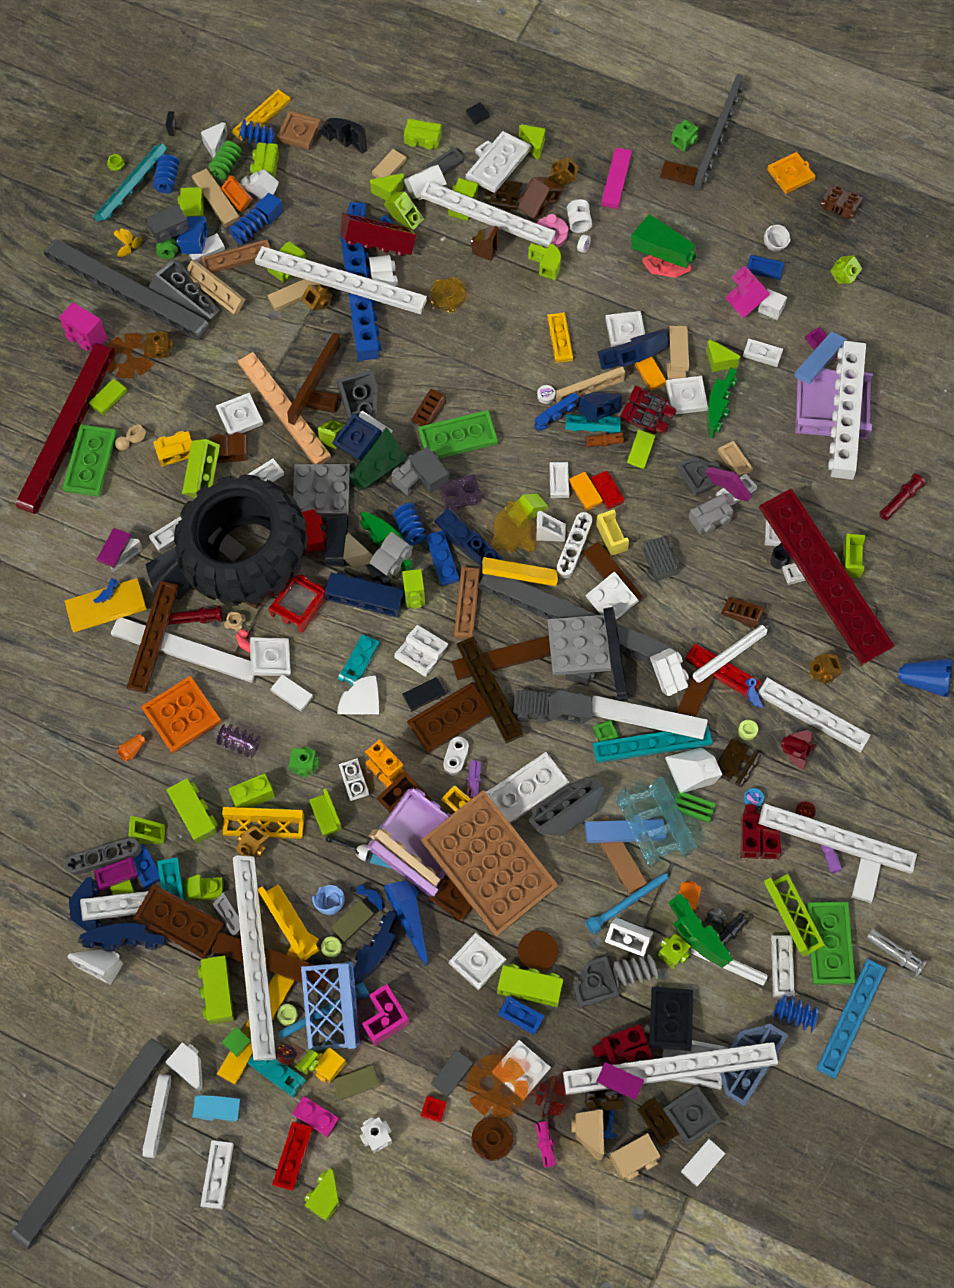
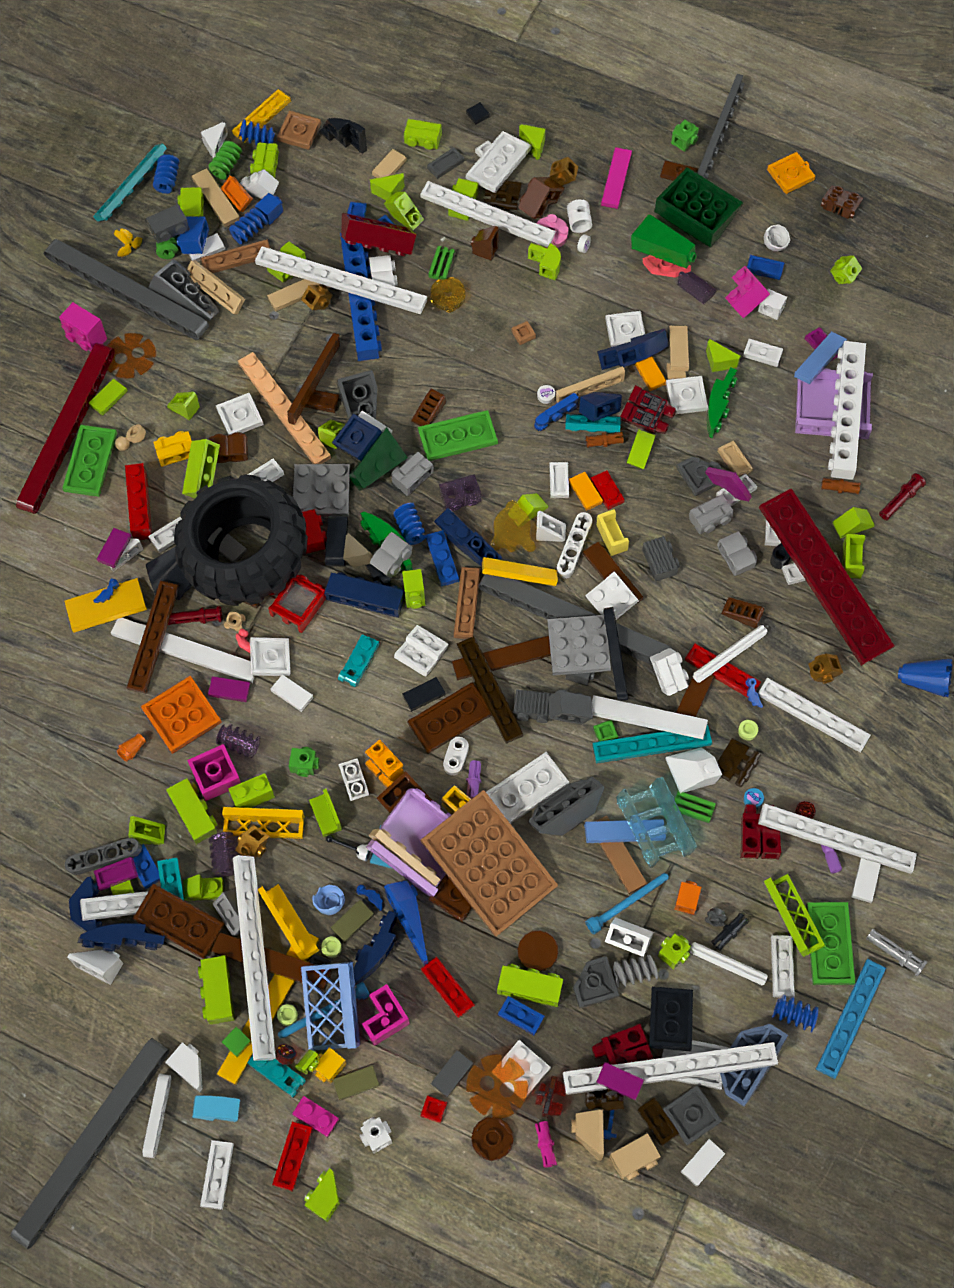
lime plate [107,154,125,171] -> none
pearl gold brick [145,331,173,358] -> none
black tile [166,111,177,136] -> none
white brick [337,676,379,714] -> none
white brick [404,165,446,200] -> none
dark grey brick [409,447,450,493] -> none
white tile [448,933,506,990] -> none
yellow tile [547,312,573,363] -> none
green slope [668,893,733,968] -> none
dark red brick [781,730,817,770] -> none
none -> red brick [125,463,152,540]
none -> lime slope [167,392,200,421]
none -> dark pink brick [187,744,241,801]
none -> magenta tile [208,676,251,702]
none -> clear purple piece [208,831,236,876]
none -> red tile [421,957,475,1019]
none -> bright green tile [429,246,455,281]
none -> medium nougat plate [512,321,536,345]
none -> dark green slope [654,167,743,247]
none -> clear purple panel [677,271,716,304]
none -> light grey brick [717,531,757,576]
none -> dark orange pin [821,478,860,494]
none -> lime slope [833,507,875,538]

